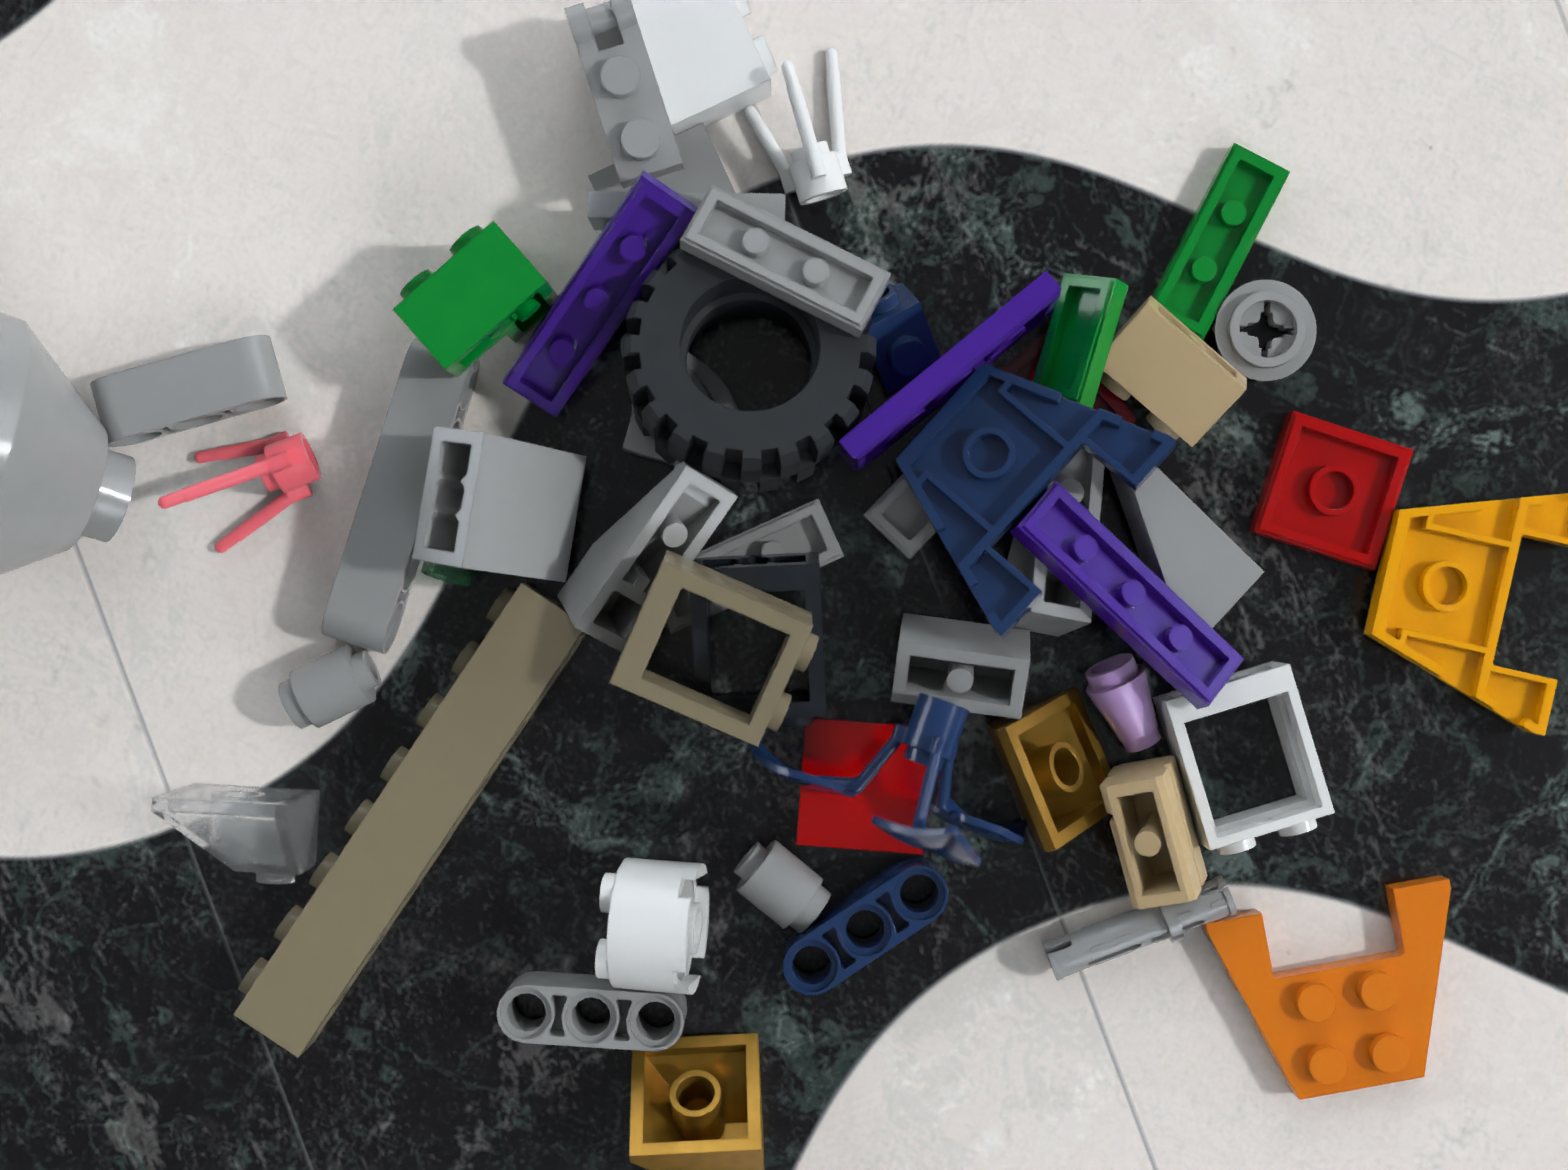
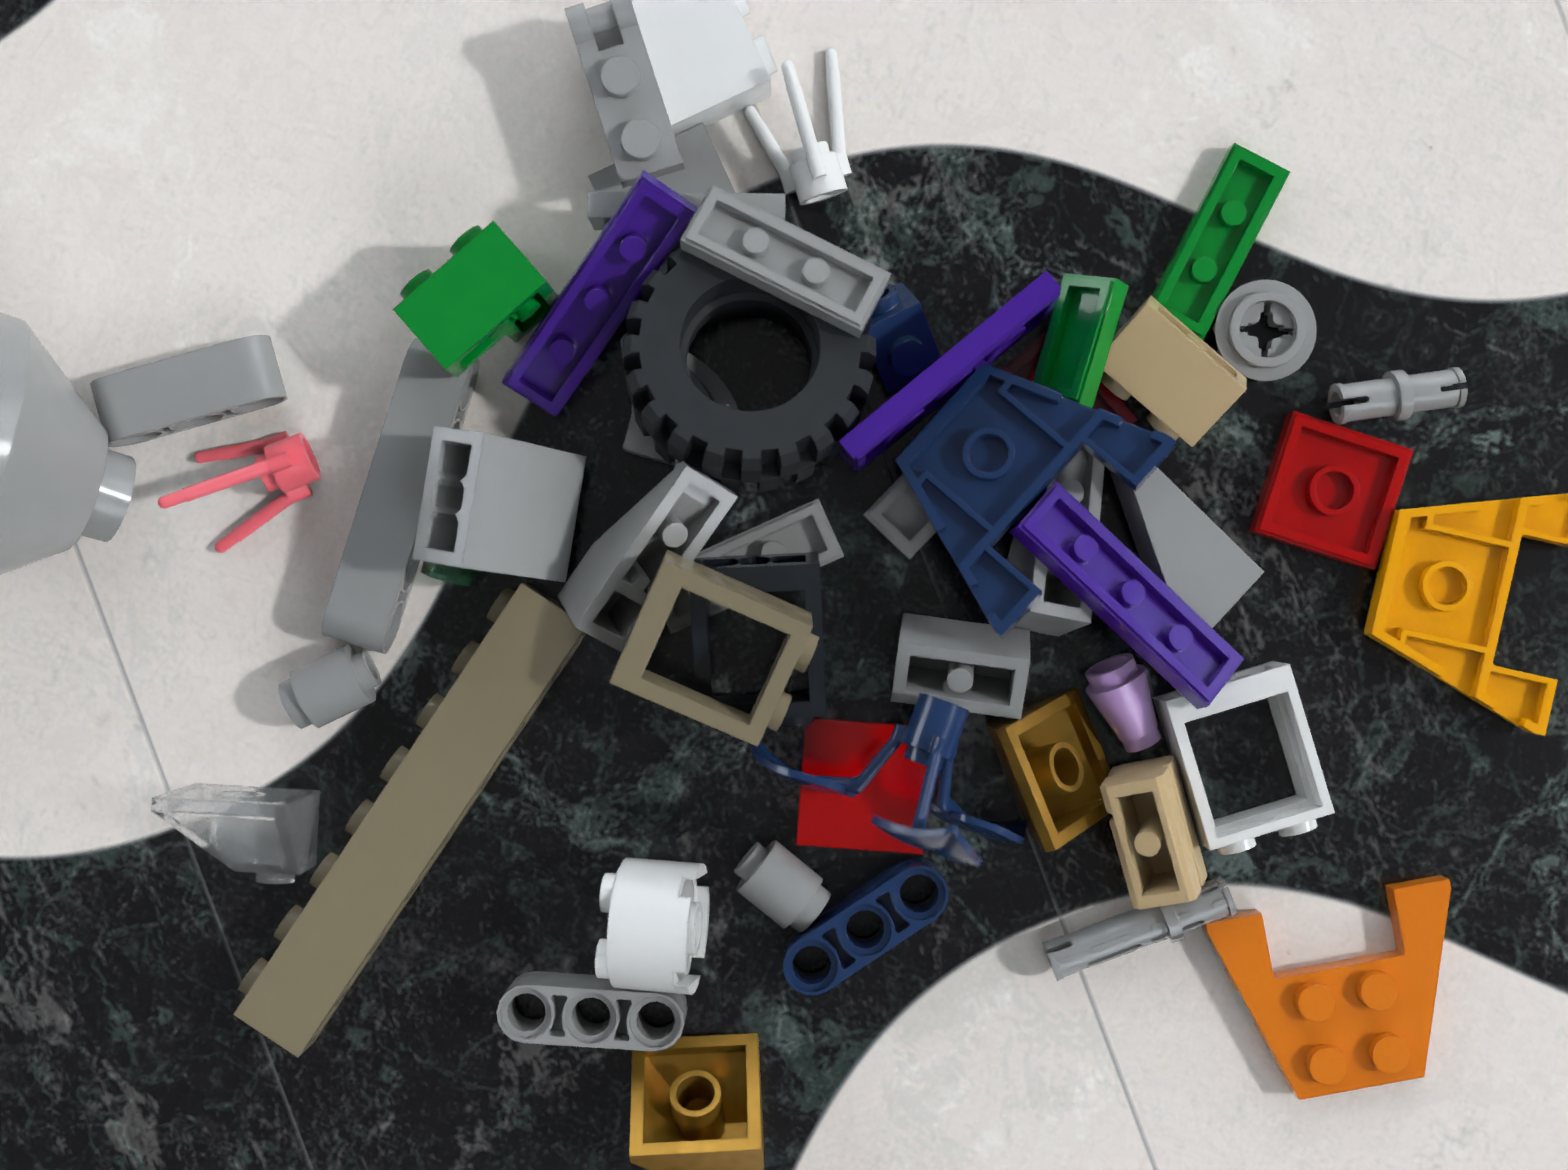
none -> light grey pin [1328,367,1468,425]

